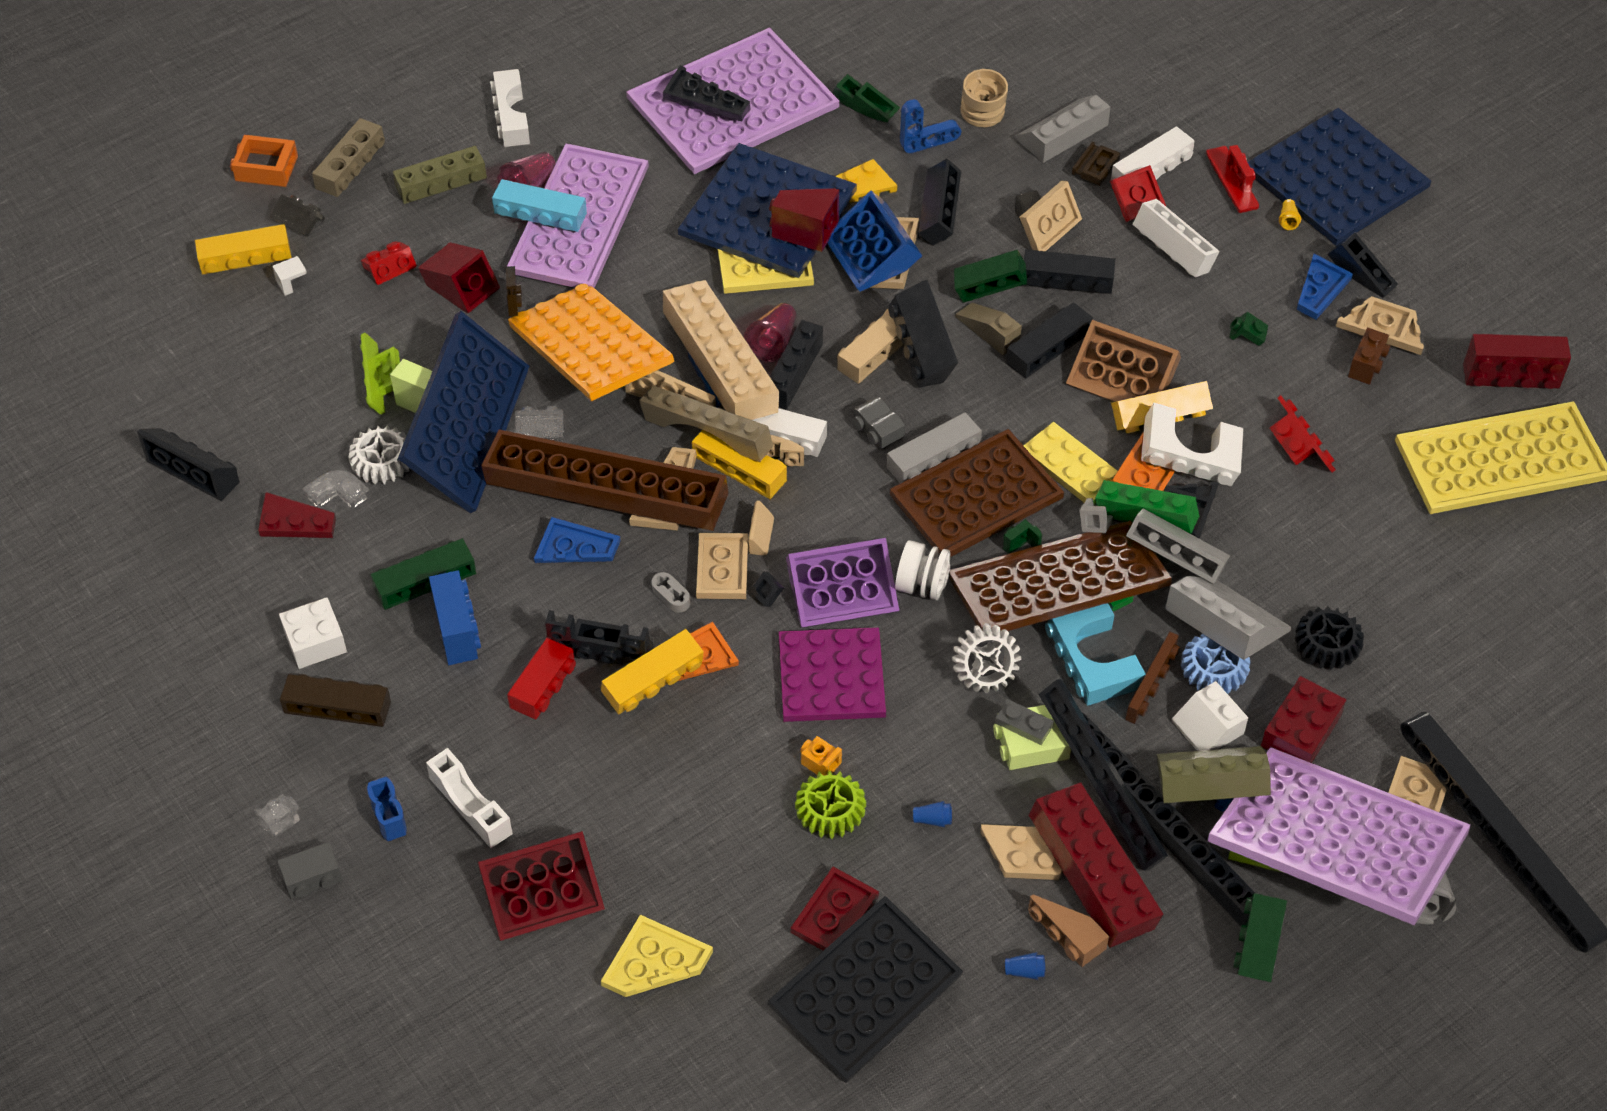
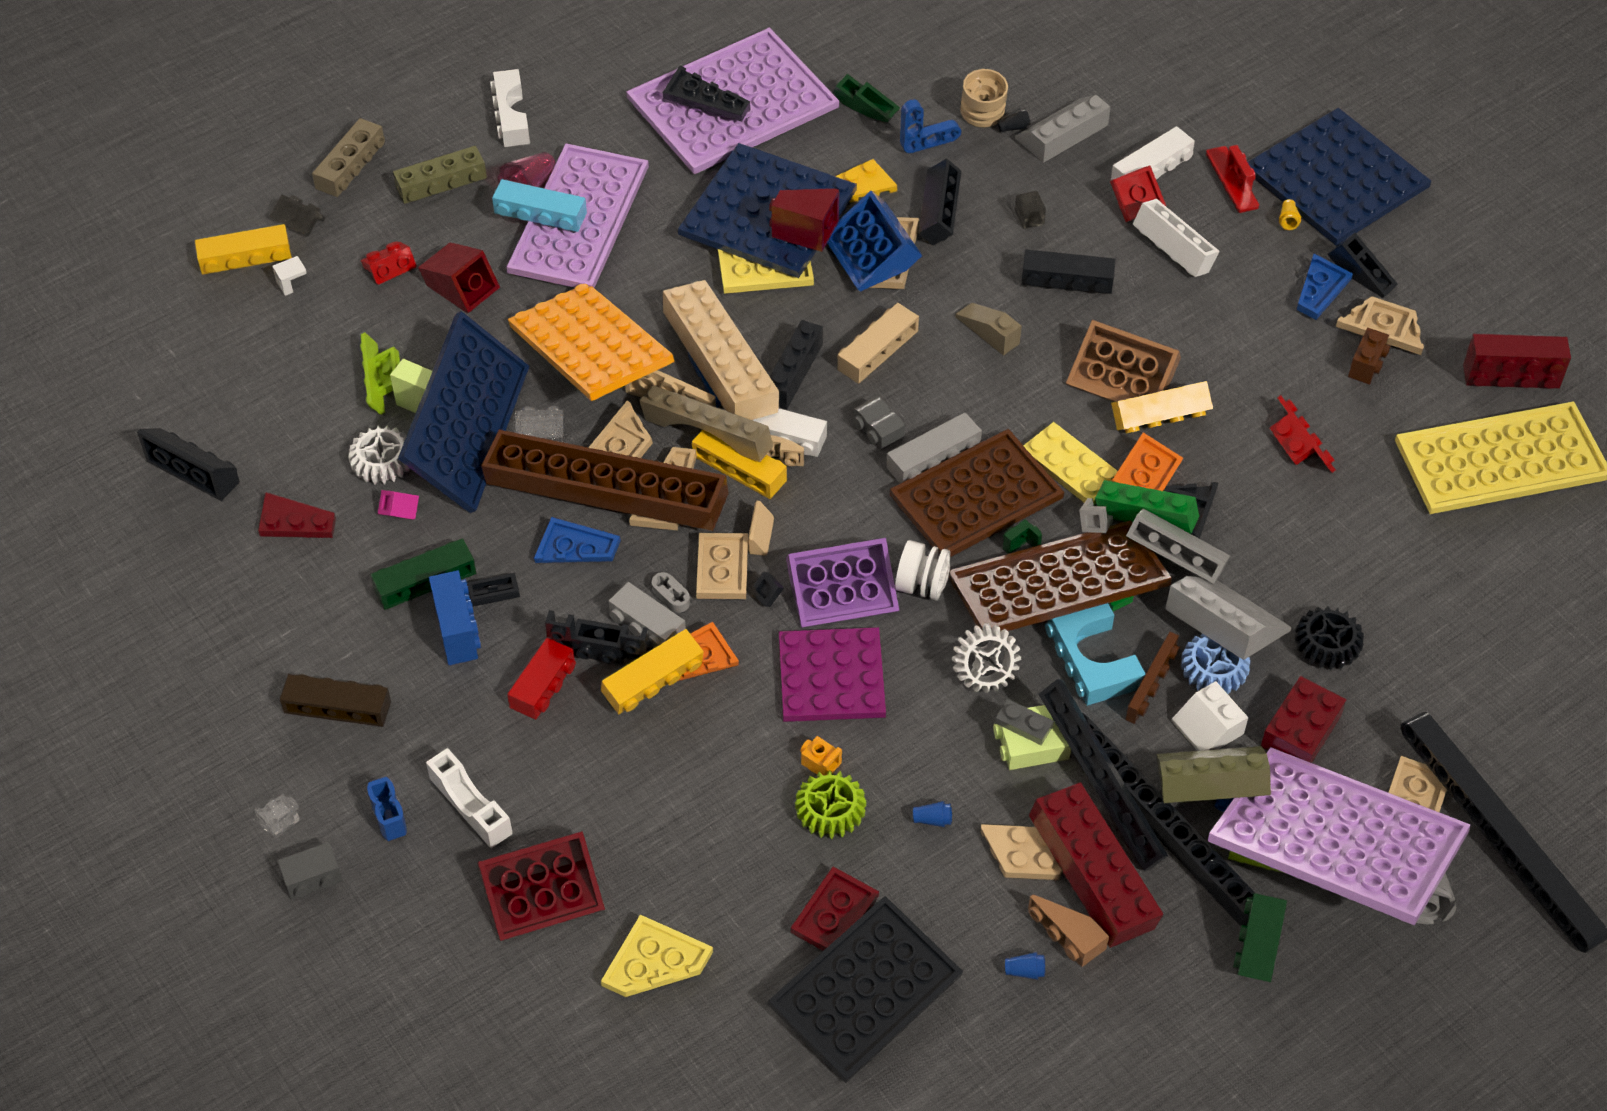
orange window [230,135,298,187] -> none
white brick [279,598,347,669] -> none
clear plate [302,470,371,509] -> none
dark brown plate [506,266,522,316] -> none
clear pink cone [744,303,796,362] -> none
black slope [888,280,958,388] -> none
dark green brick [954,249,1027,303] -> none
black brick [1006,302,1093,379] -> none
tan plate [1020,181,1082,251] -> none
dark brown plate [1072,141,1120,186] -> none
white arch [1141,403,1243,486] -> none
dark green bracket [1229,311,1269,346] -> none
none -> dark pink panel [378,490,419,519]
none -> black tile [467,573,520,607]
none -> tan wing [589,401,653,458]
none -> light grey brick [608,582,686,648]
none -> black cone [997,108,1031,133]

